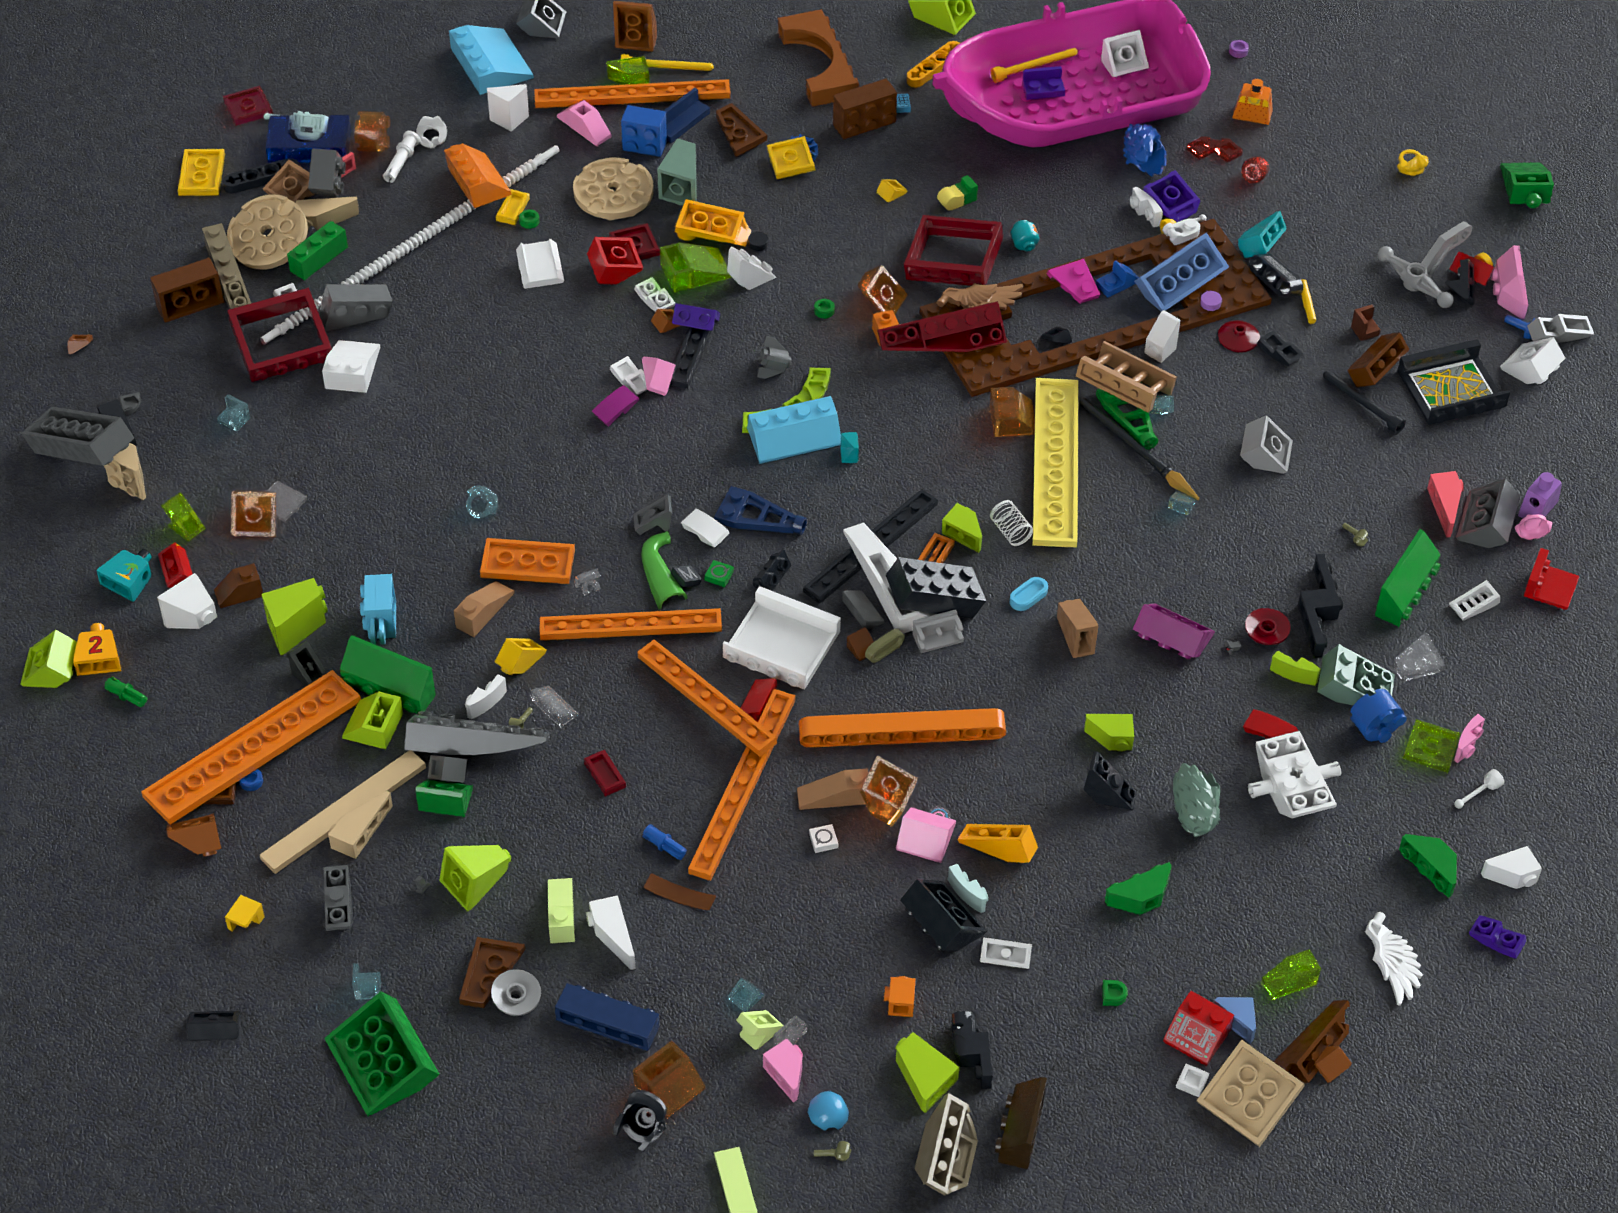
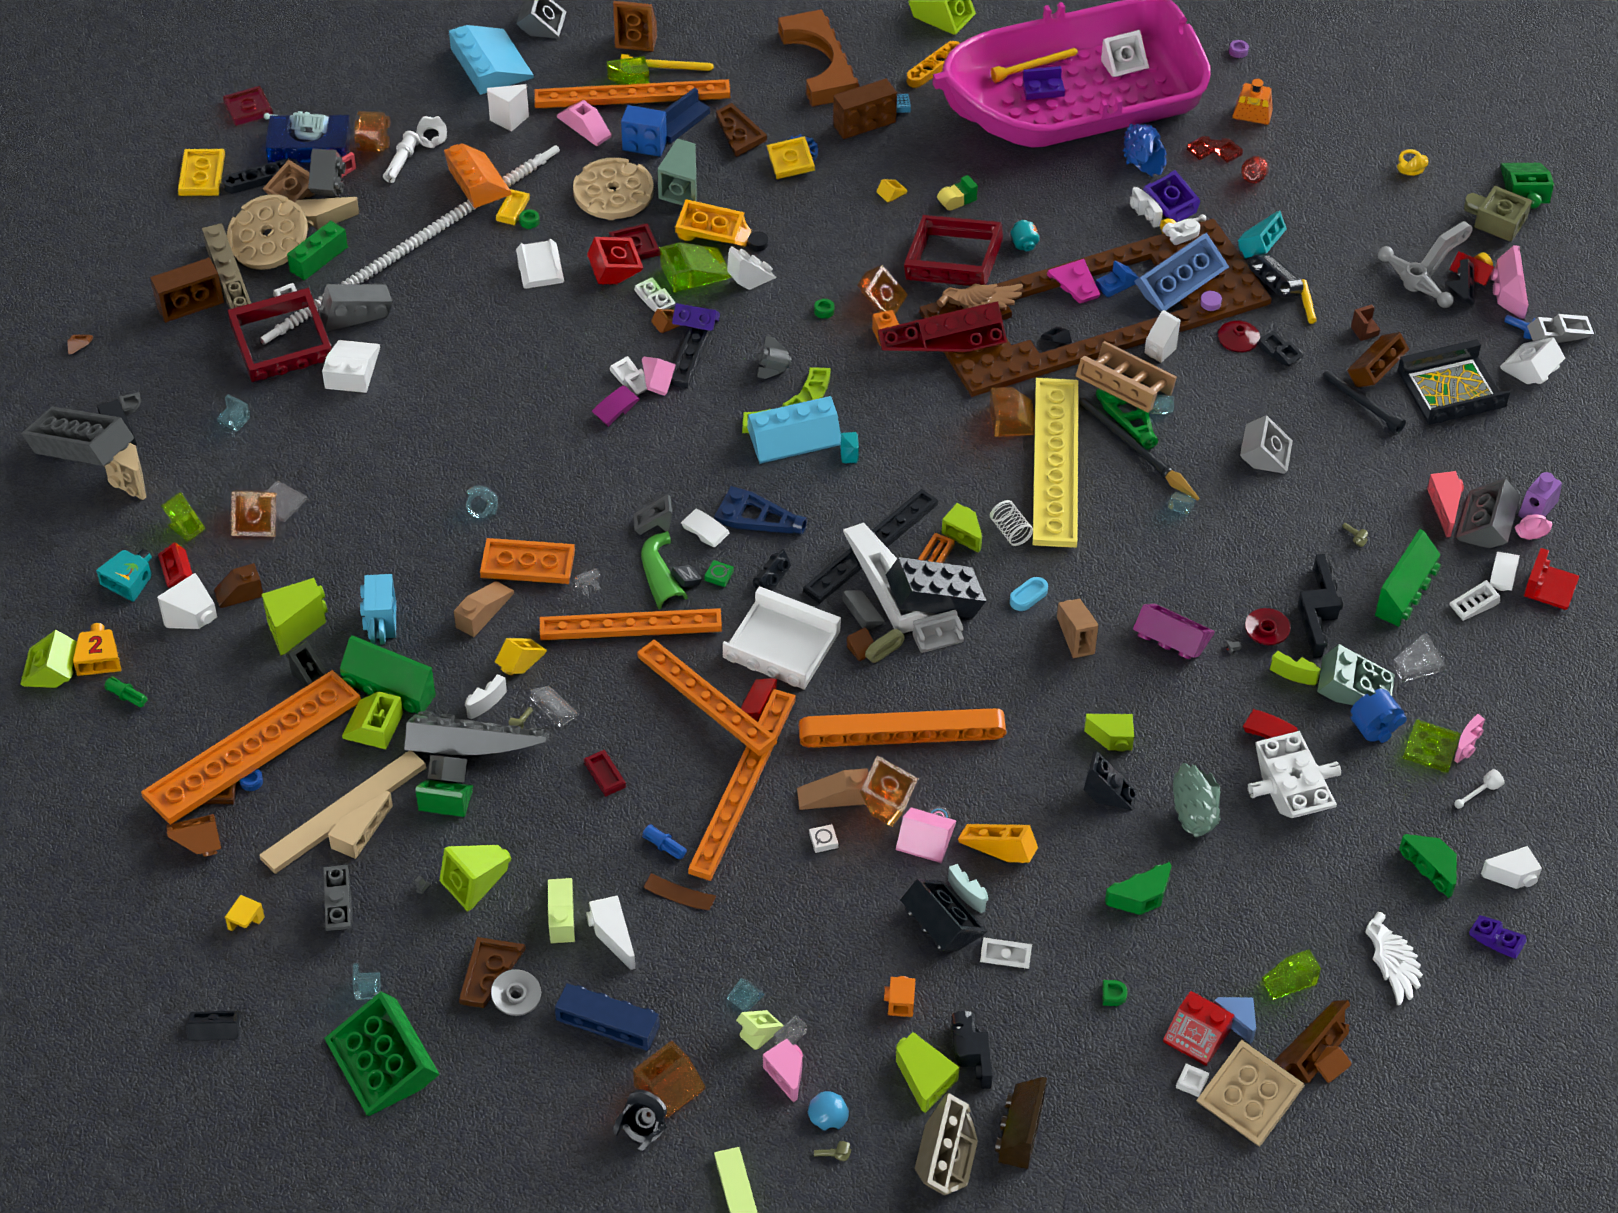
none -> olive brick [1464,186,1532,242]
none -> white slope [1490,552,1520,591]

